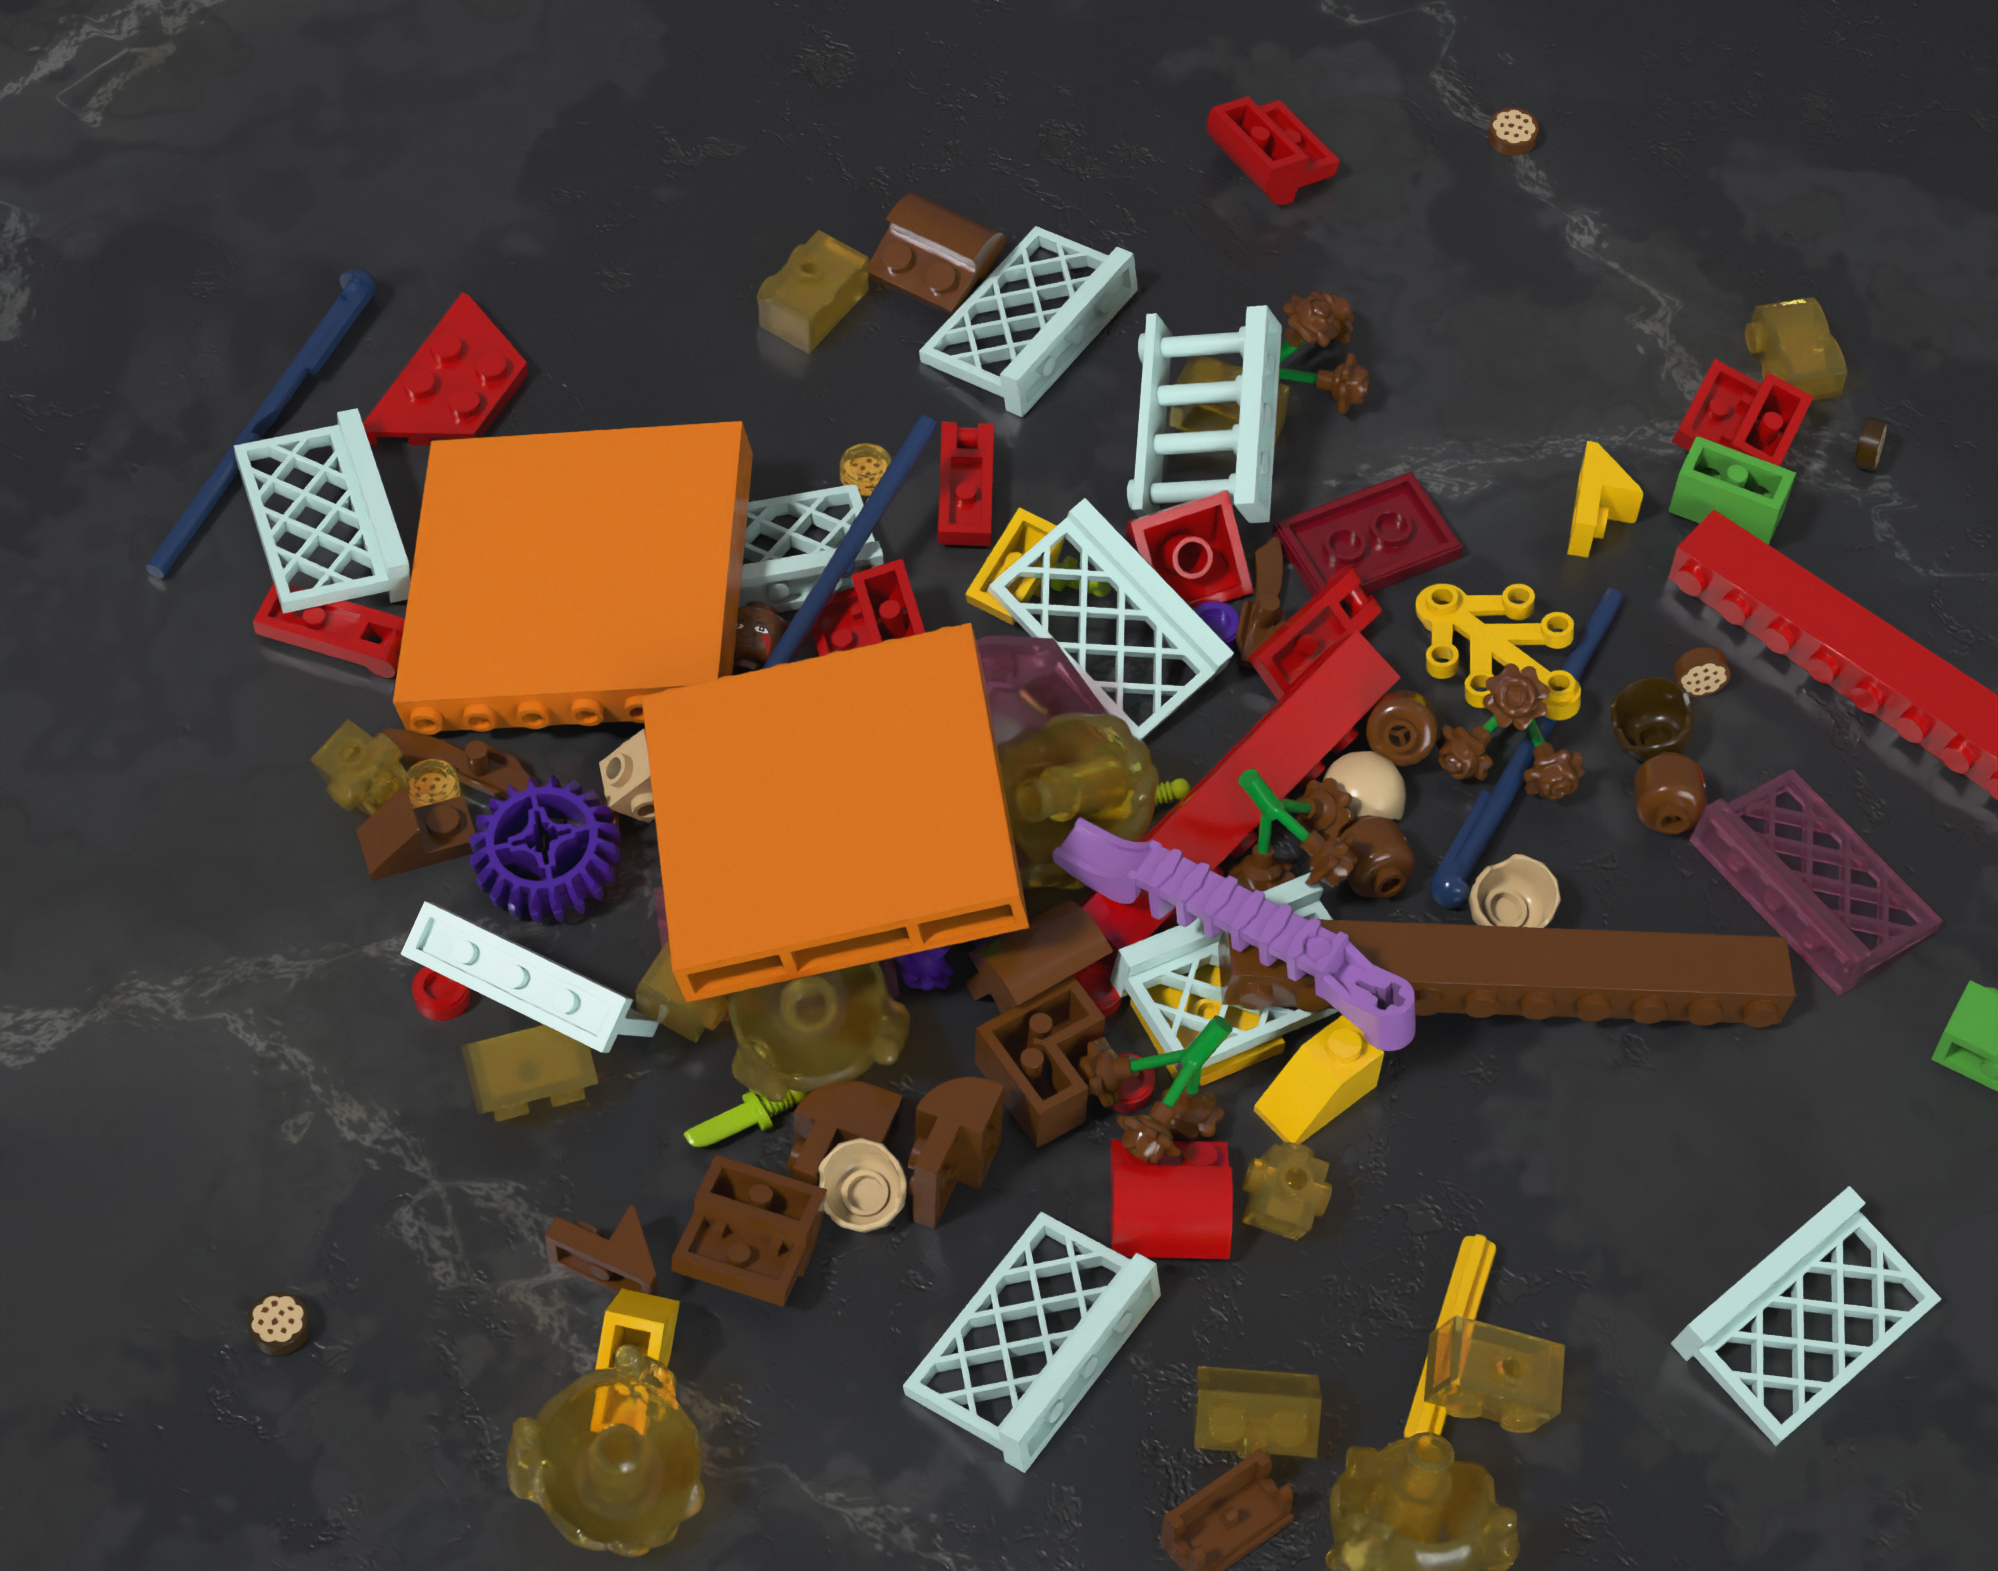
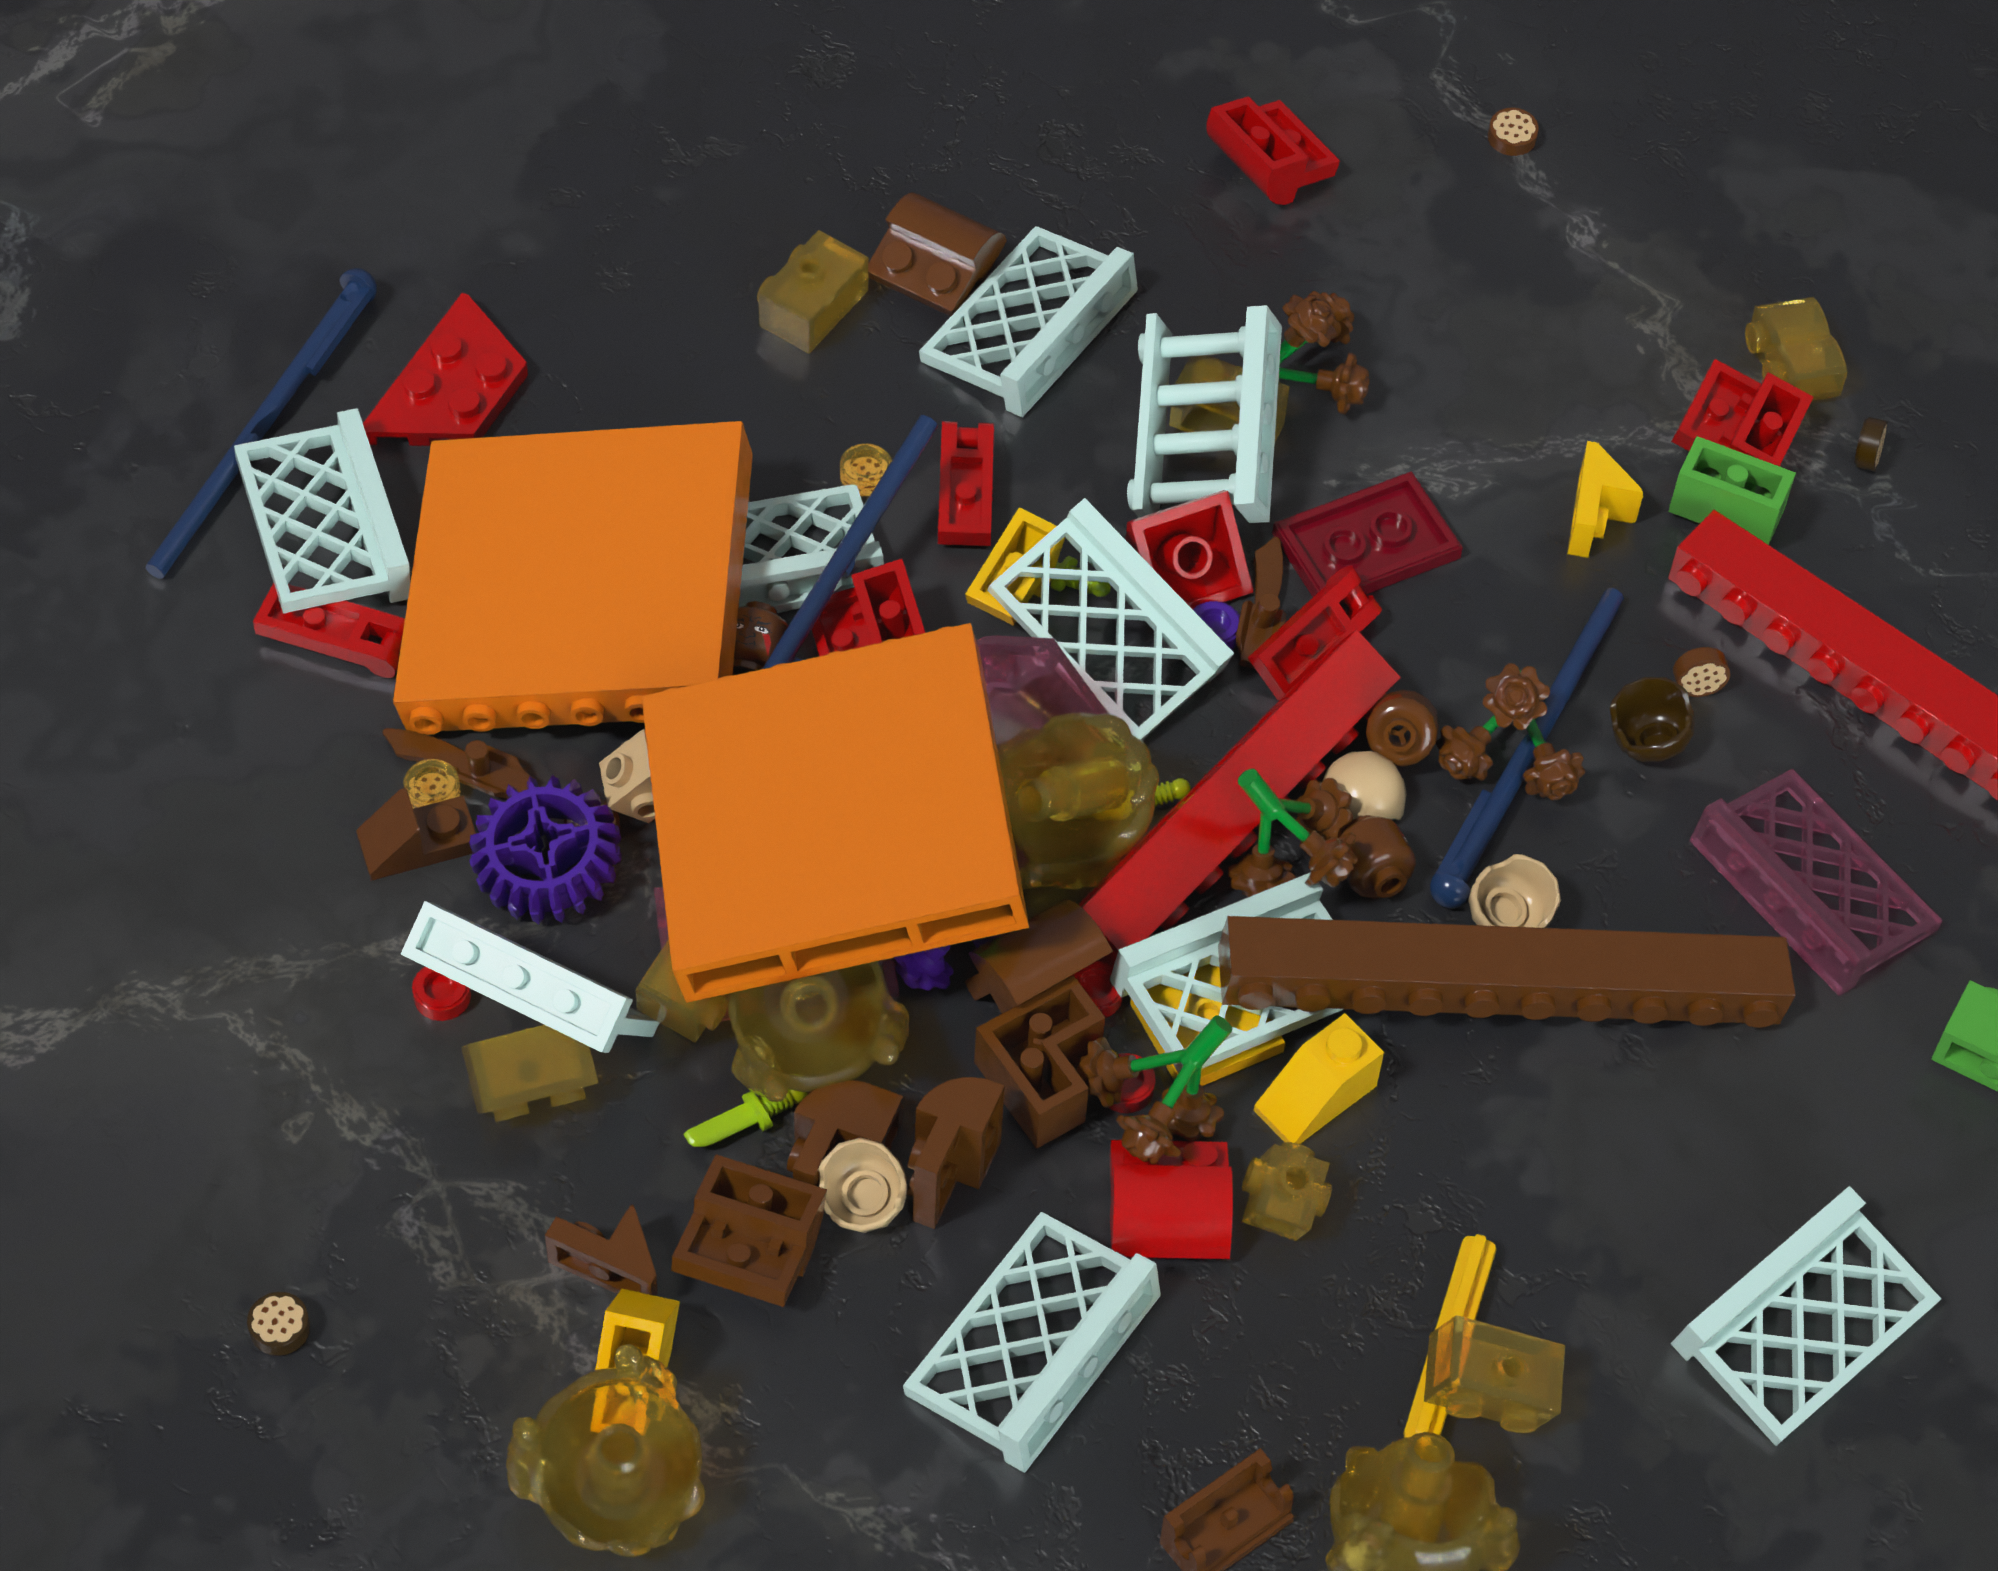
clear yellow brick [310,719,411,817] -> none
medium lavender piece [1053,817,1416,1051] -> none
clear yellow brick [1192,1366,1322,1459] -> none
yellow plant [1416,584,1581,720] -> none
reddish brown head [1634,752,1707,834] -> none

